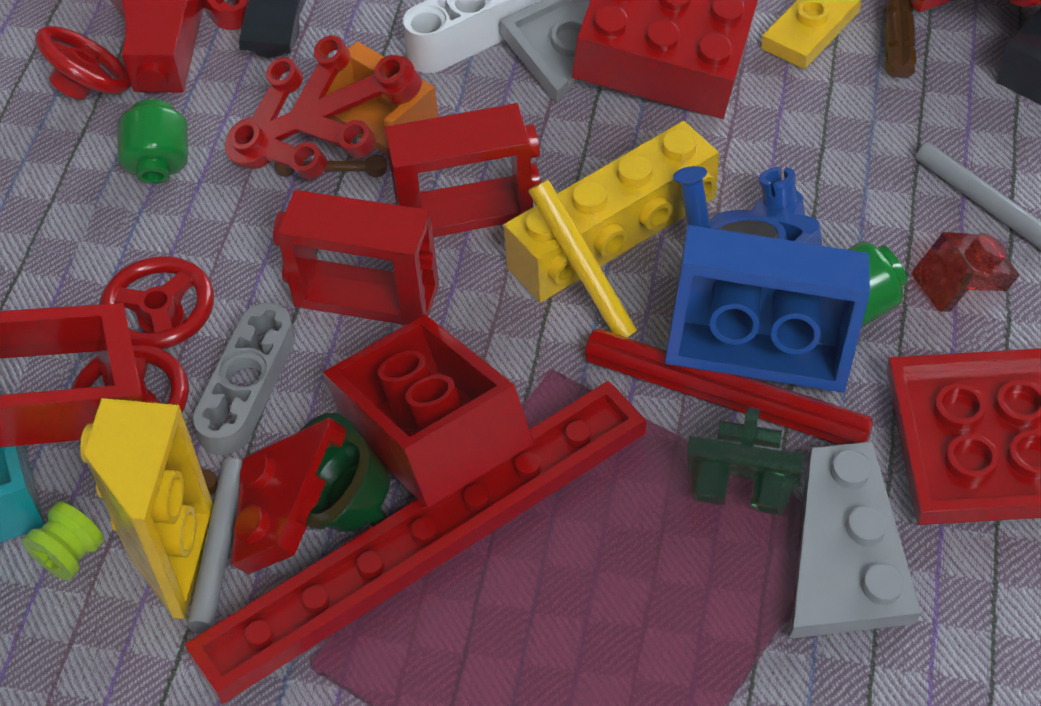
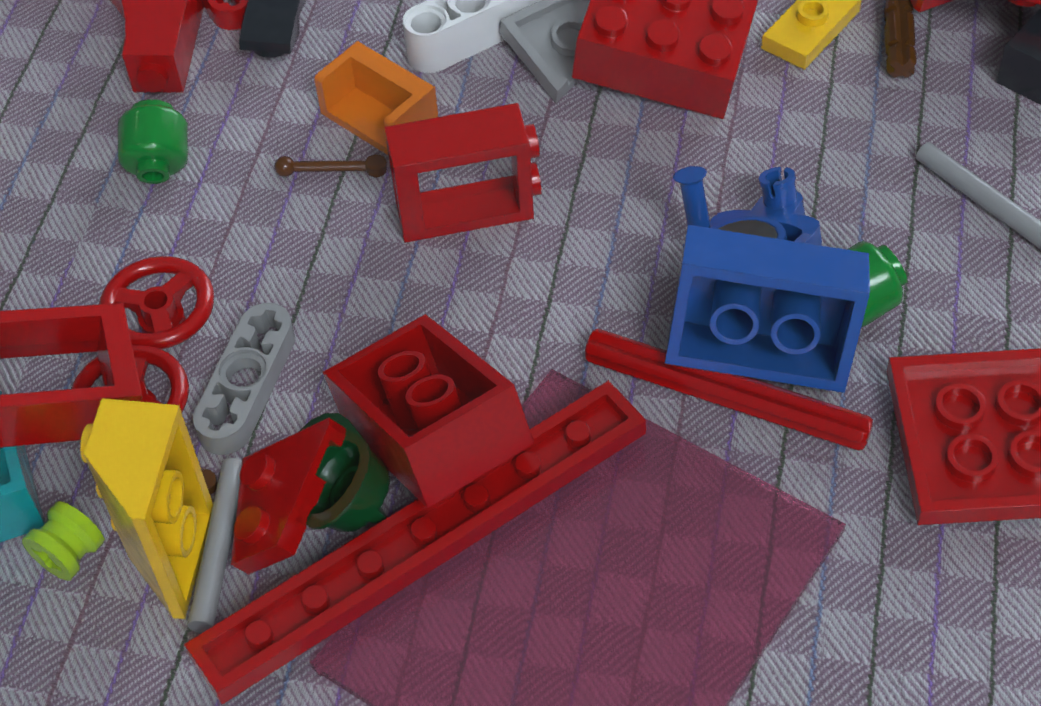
red piece [35,26,131,100] -> none
red plant [225,35,422,180] -> none
red window [273,190,439,325] -> none
yellow brick [503,120,719,303] -> none
yellow bar [528,179,637,337] -> none
clear green hips [687,407,804,516] -> none
light grey wing [789,442,922,639] -> none
clear red bracket [912,232,1020,312] -> none

